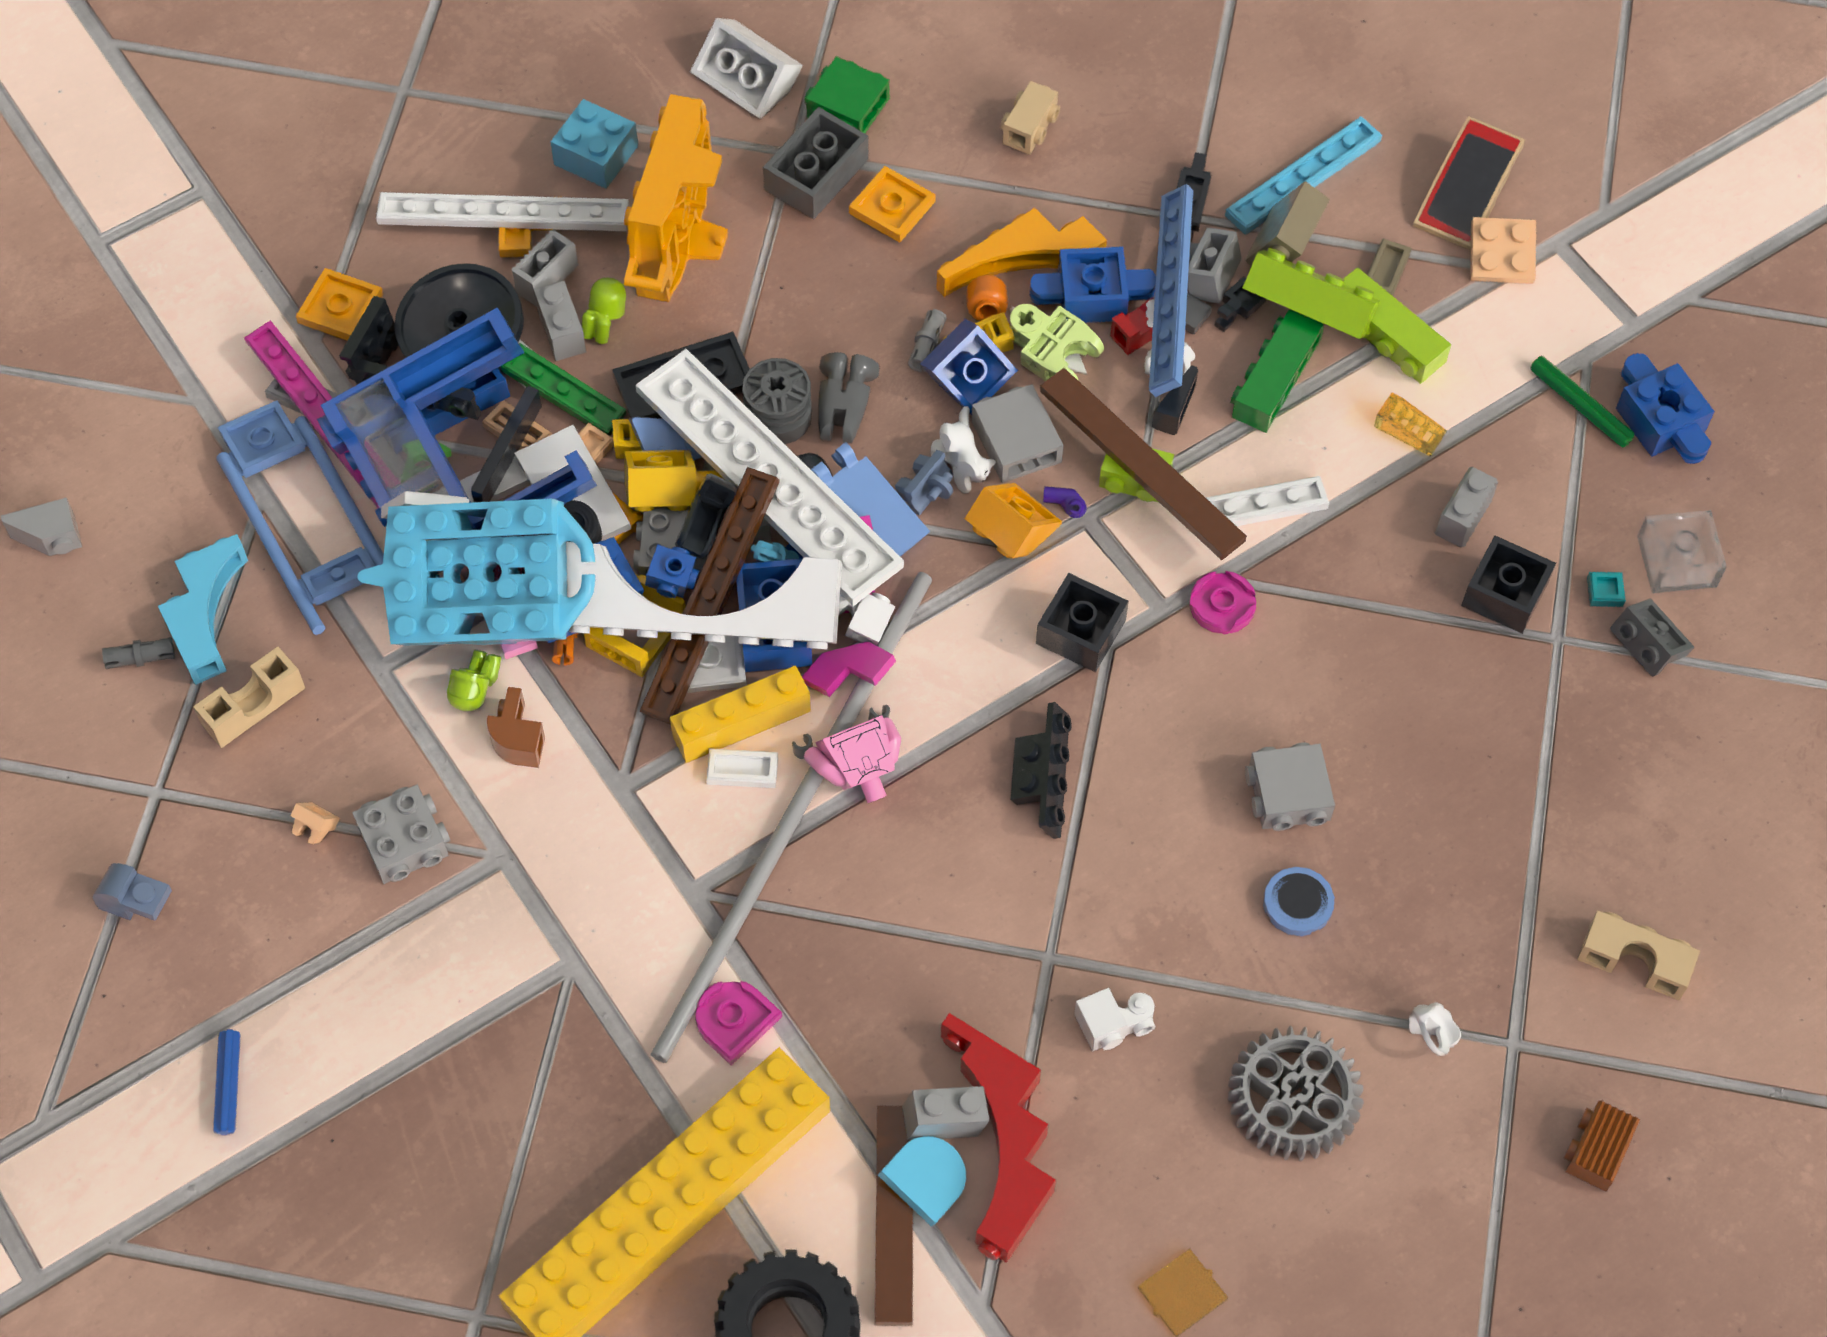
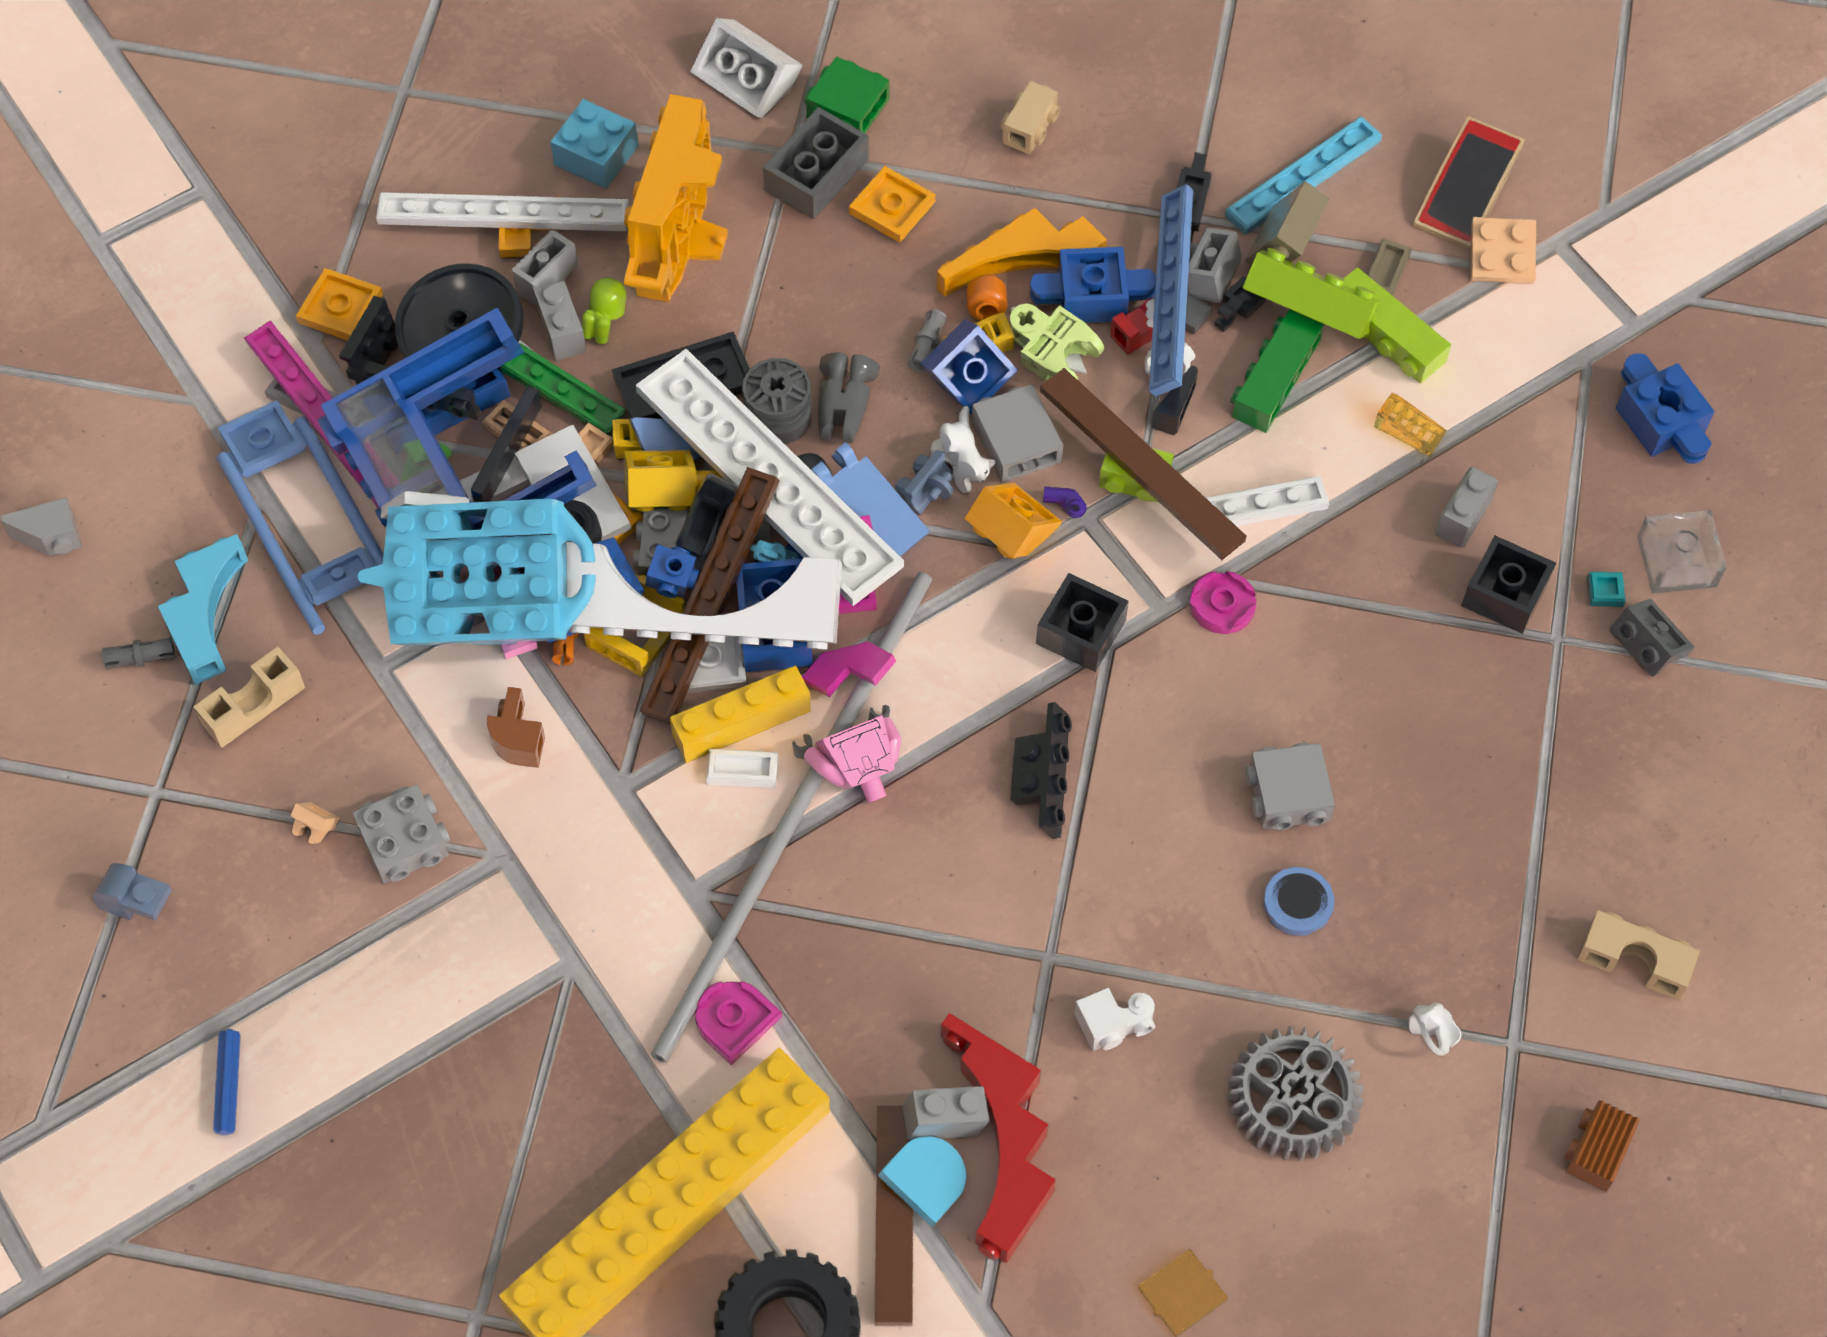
lime piece [447,649,502,711] -> none
white brick [838,593,895,646] -> none
green axle [1530,355,1635,448] -> none

